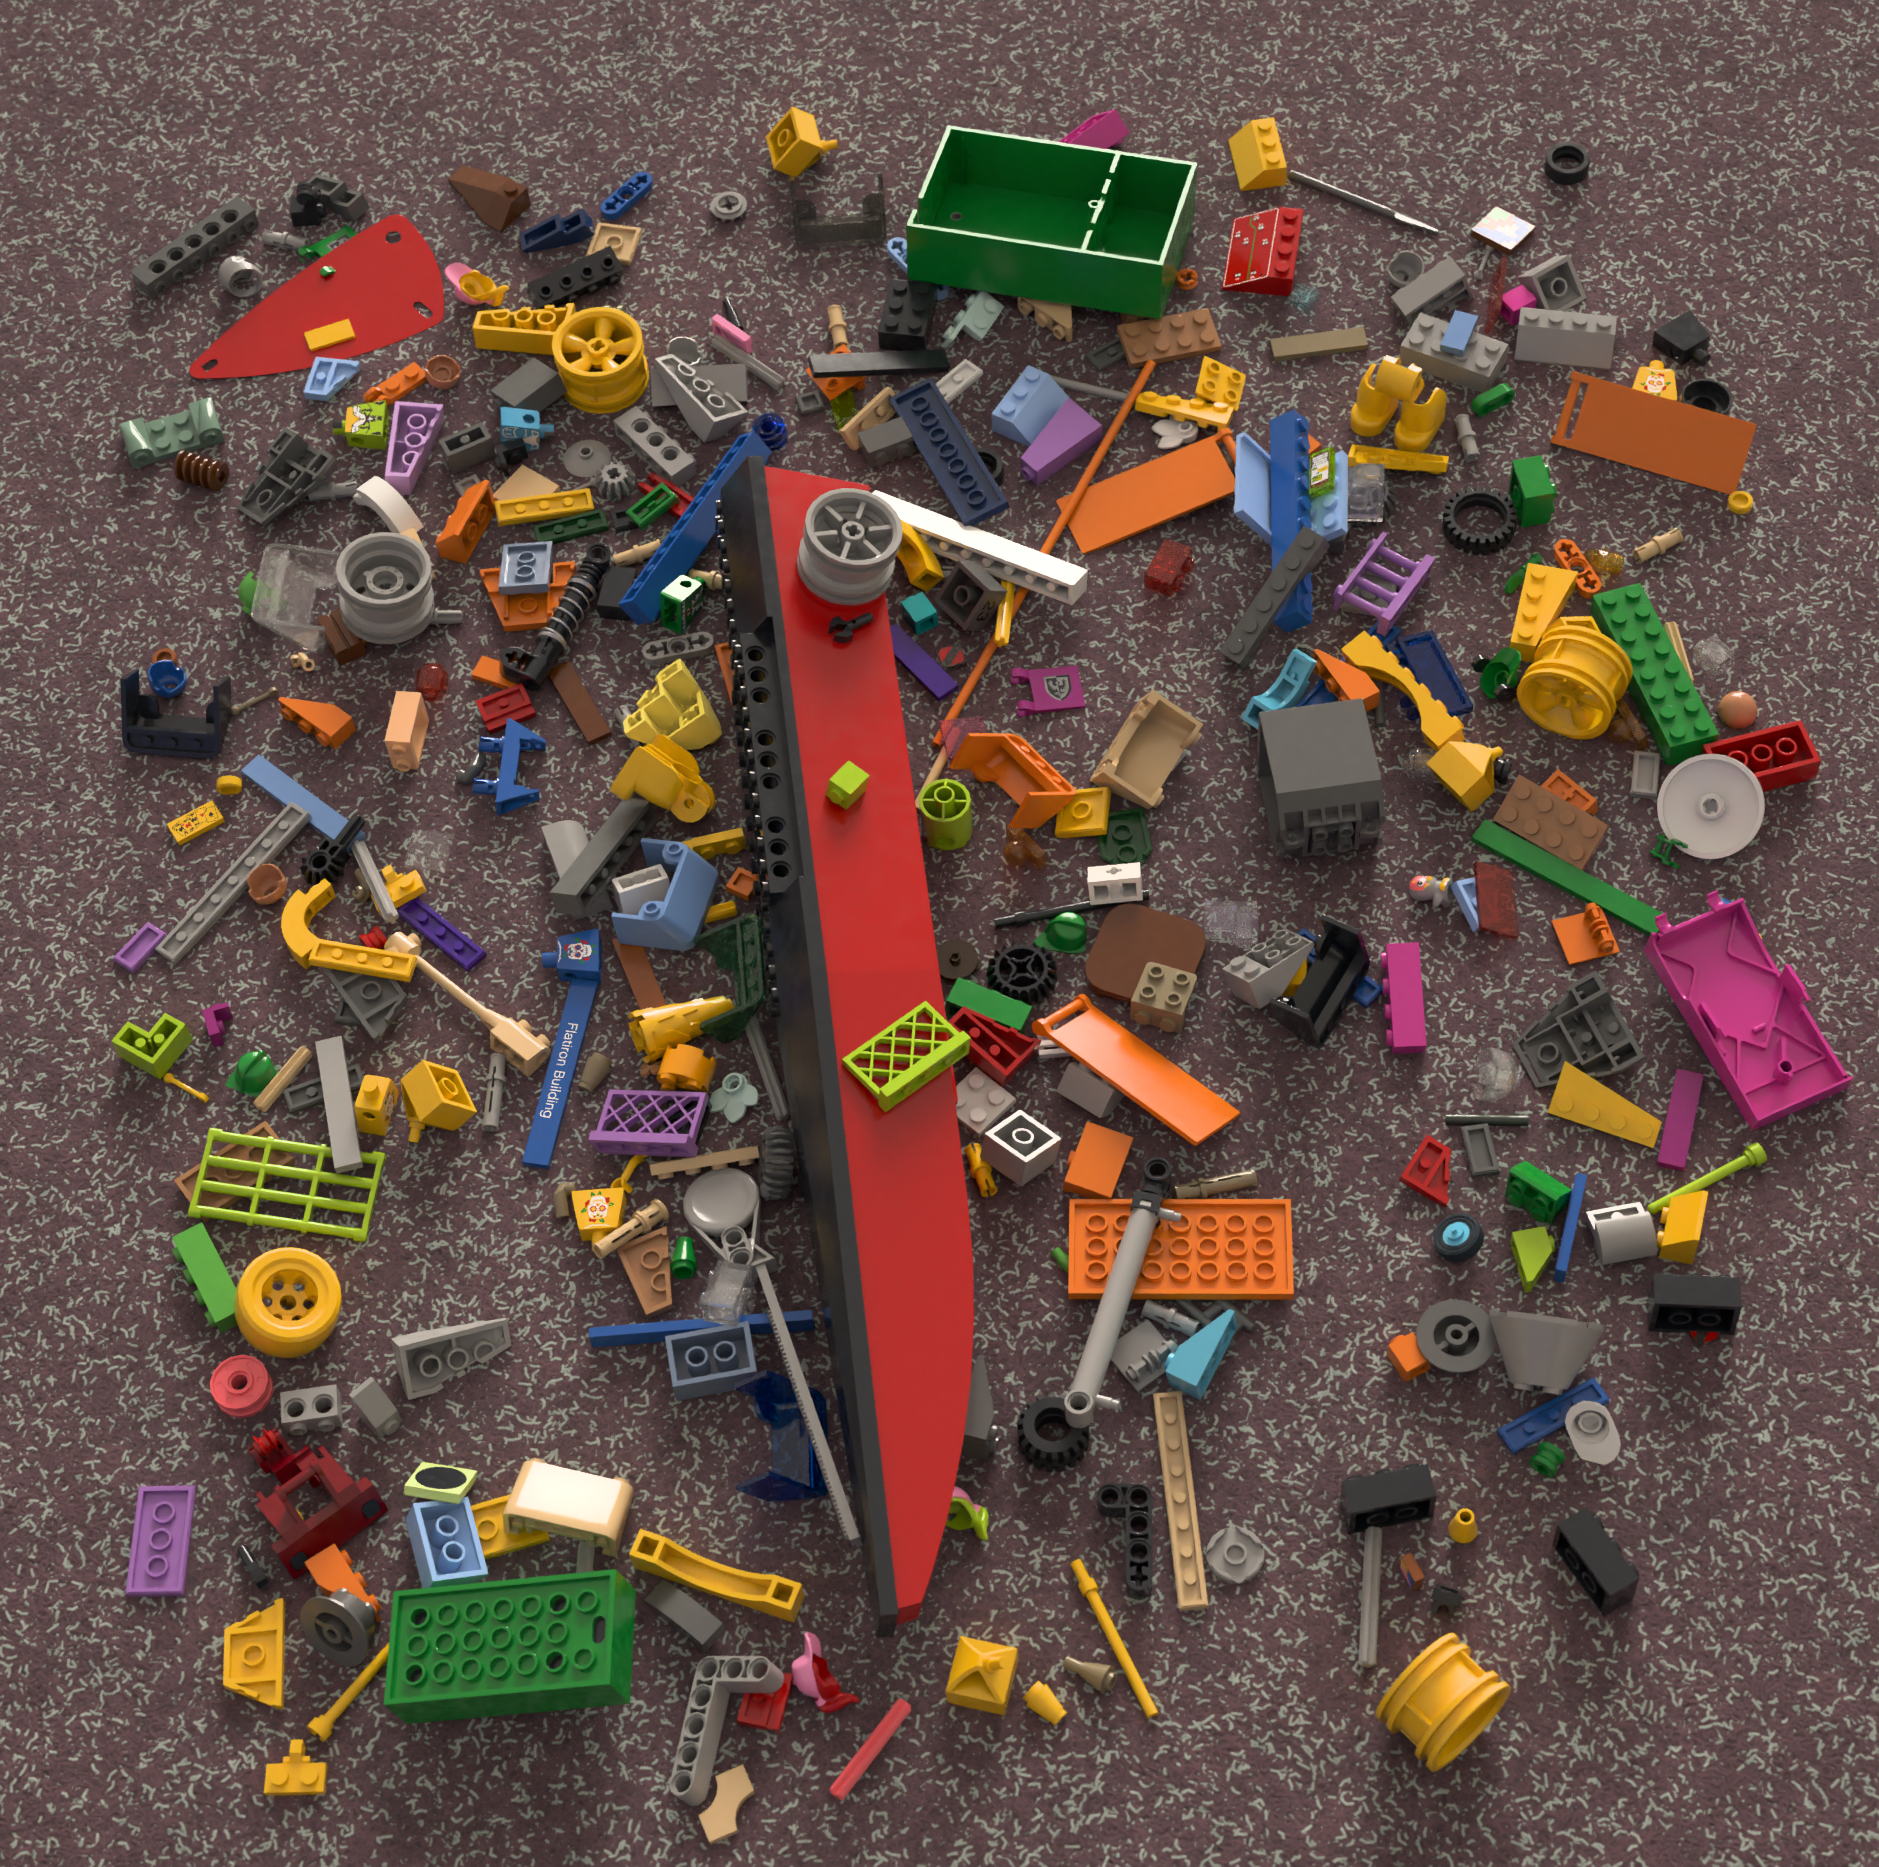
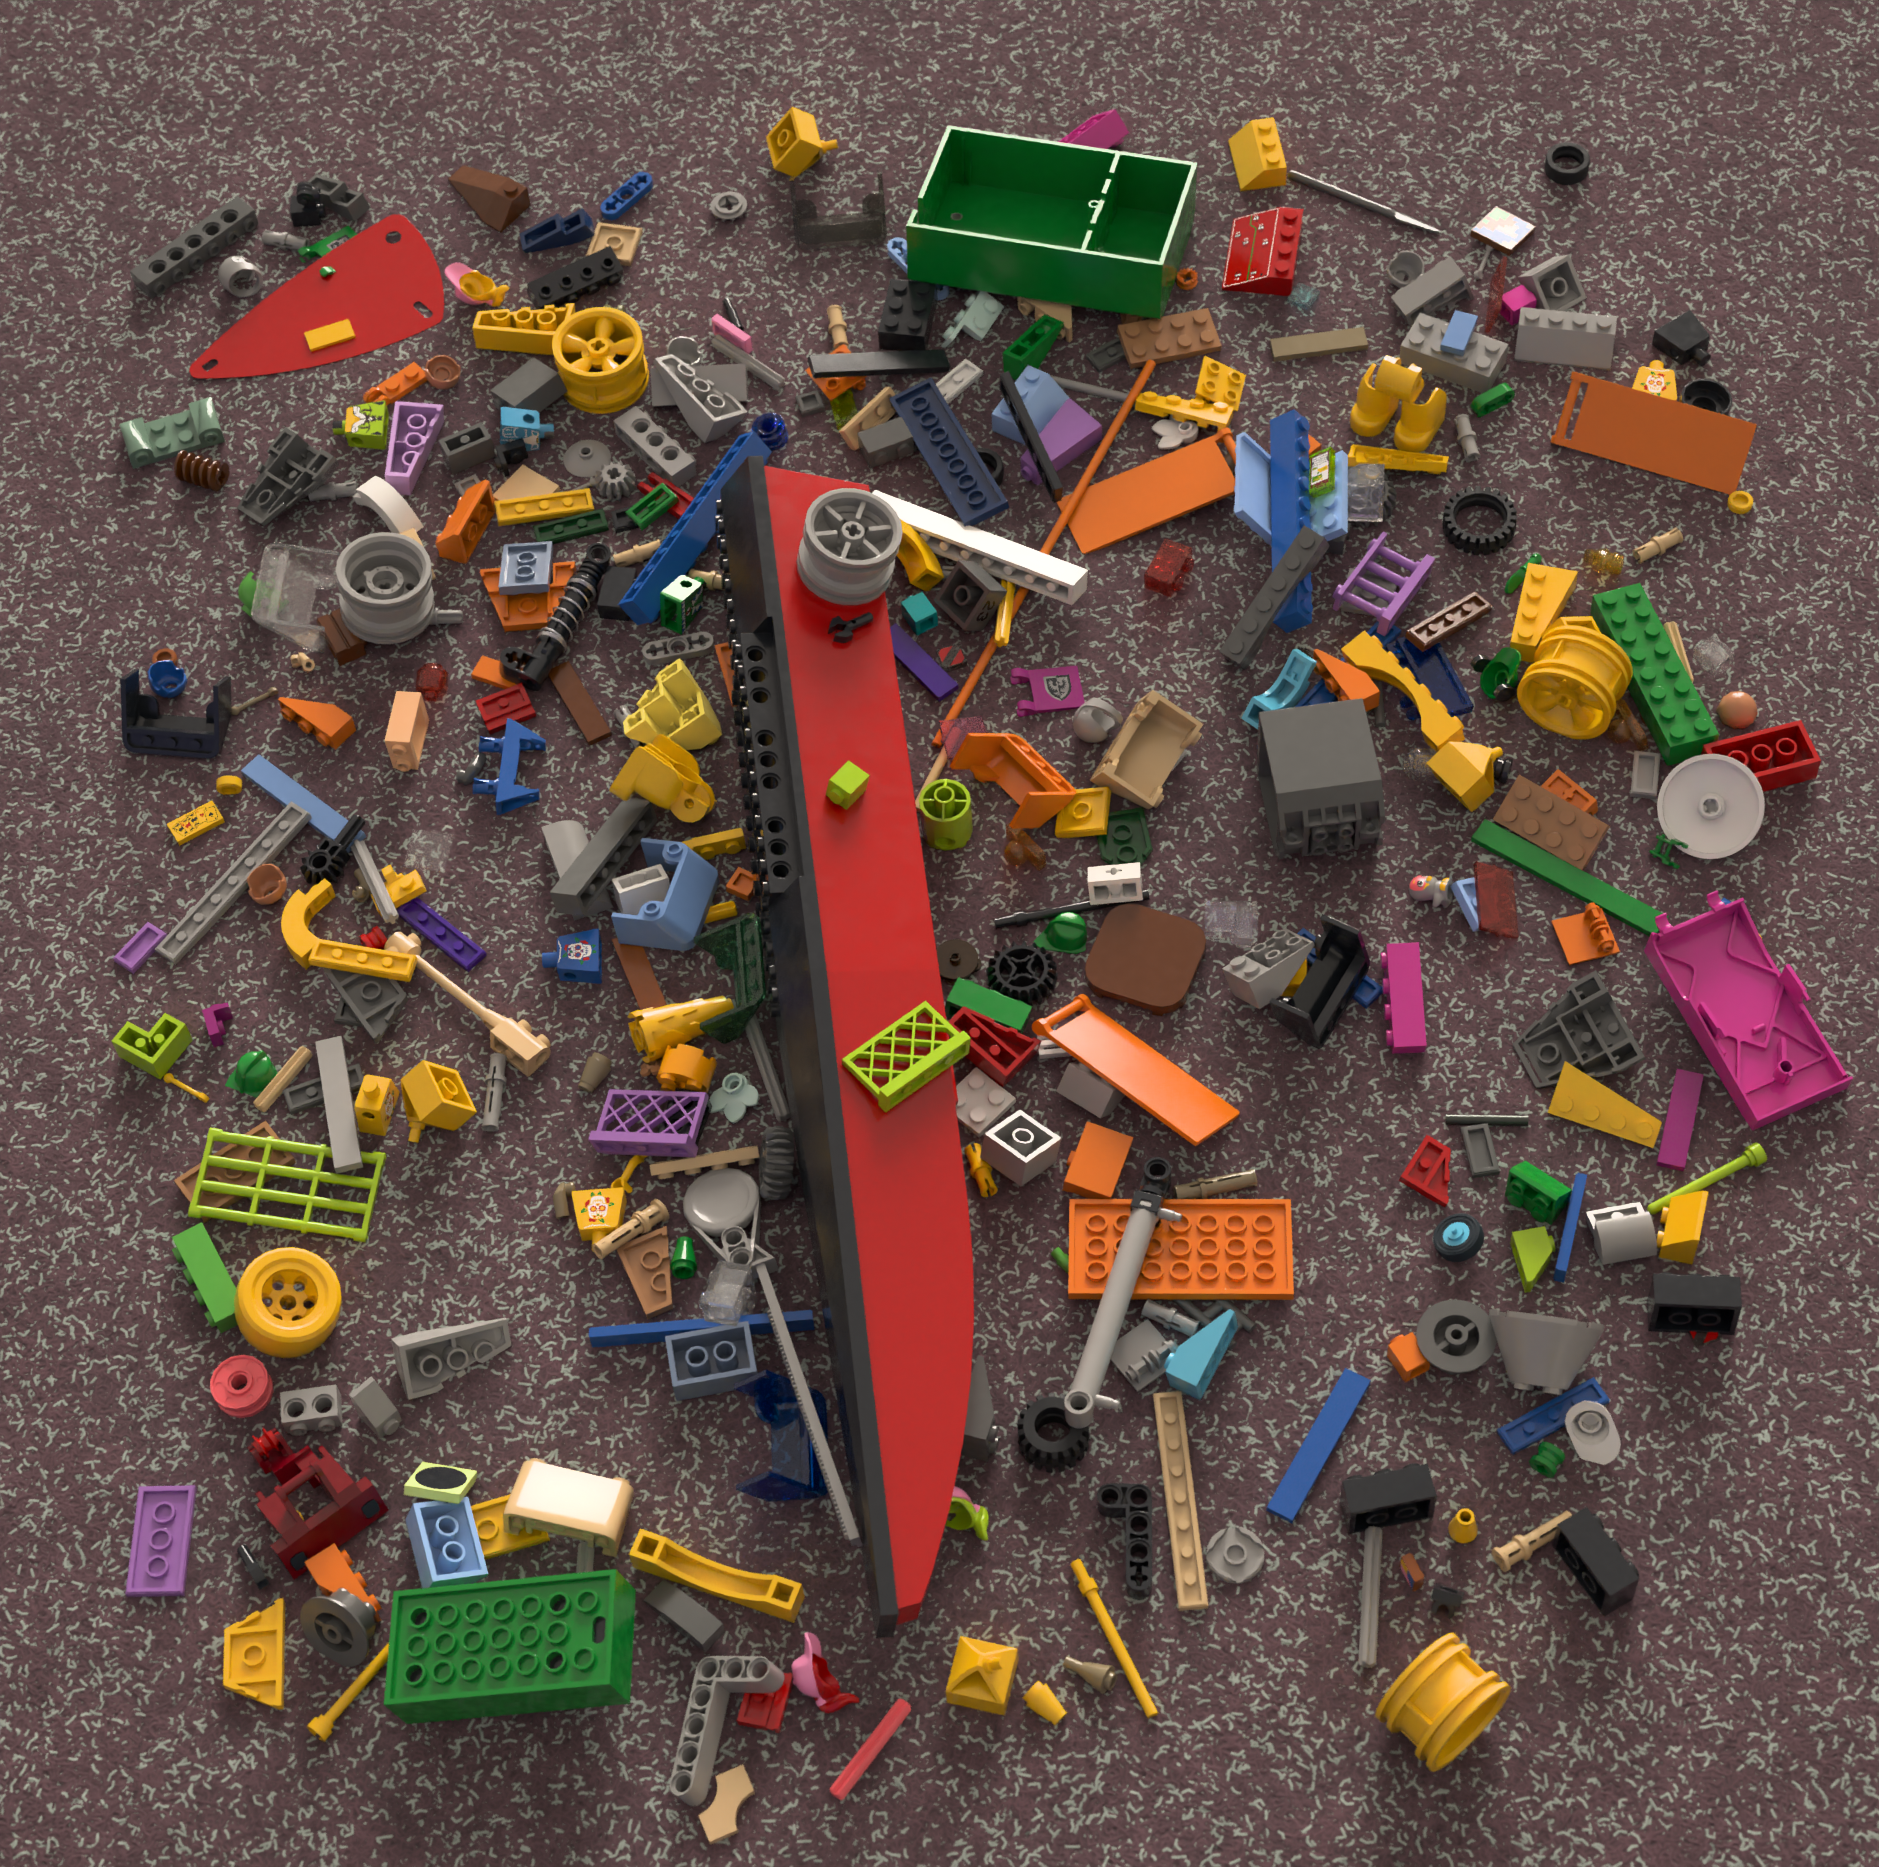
yellow hinge [264,1740,327,1796] -> none
light blue wing [303,357,361,401] -> none
blue tile [522,978,599,1169] -> none
dark tan bracket [1130,962,1197,1034] -> none
clear cylinder [1472,1047,1521,1102] -> none
green brick [1508,455,1557,528] -> none
orange beam [1553,539,1601,599] -> none
none -> black tile [999,371,1063,503]
none -> green slope [1003,314,1064,380]
none -> light grey helmet [1073,697,1123,743]
none -> blue tile [1266,1368,1371,1523]
none -> reddish brown tile [1405,592,1493,652]
none -> tan pin [1492,1511,1572,1572]

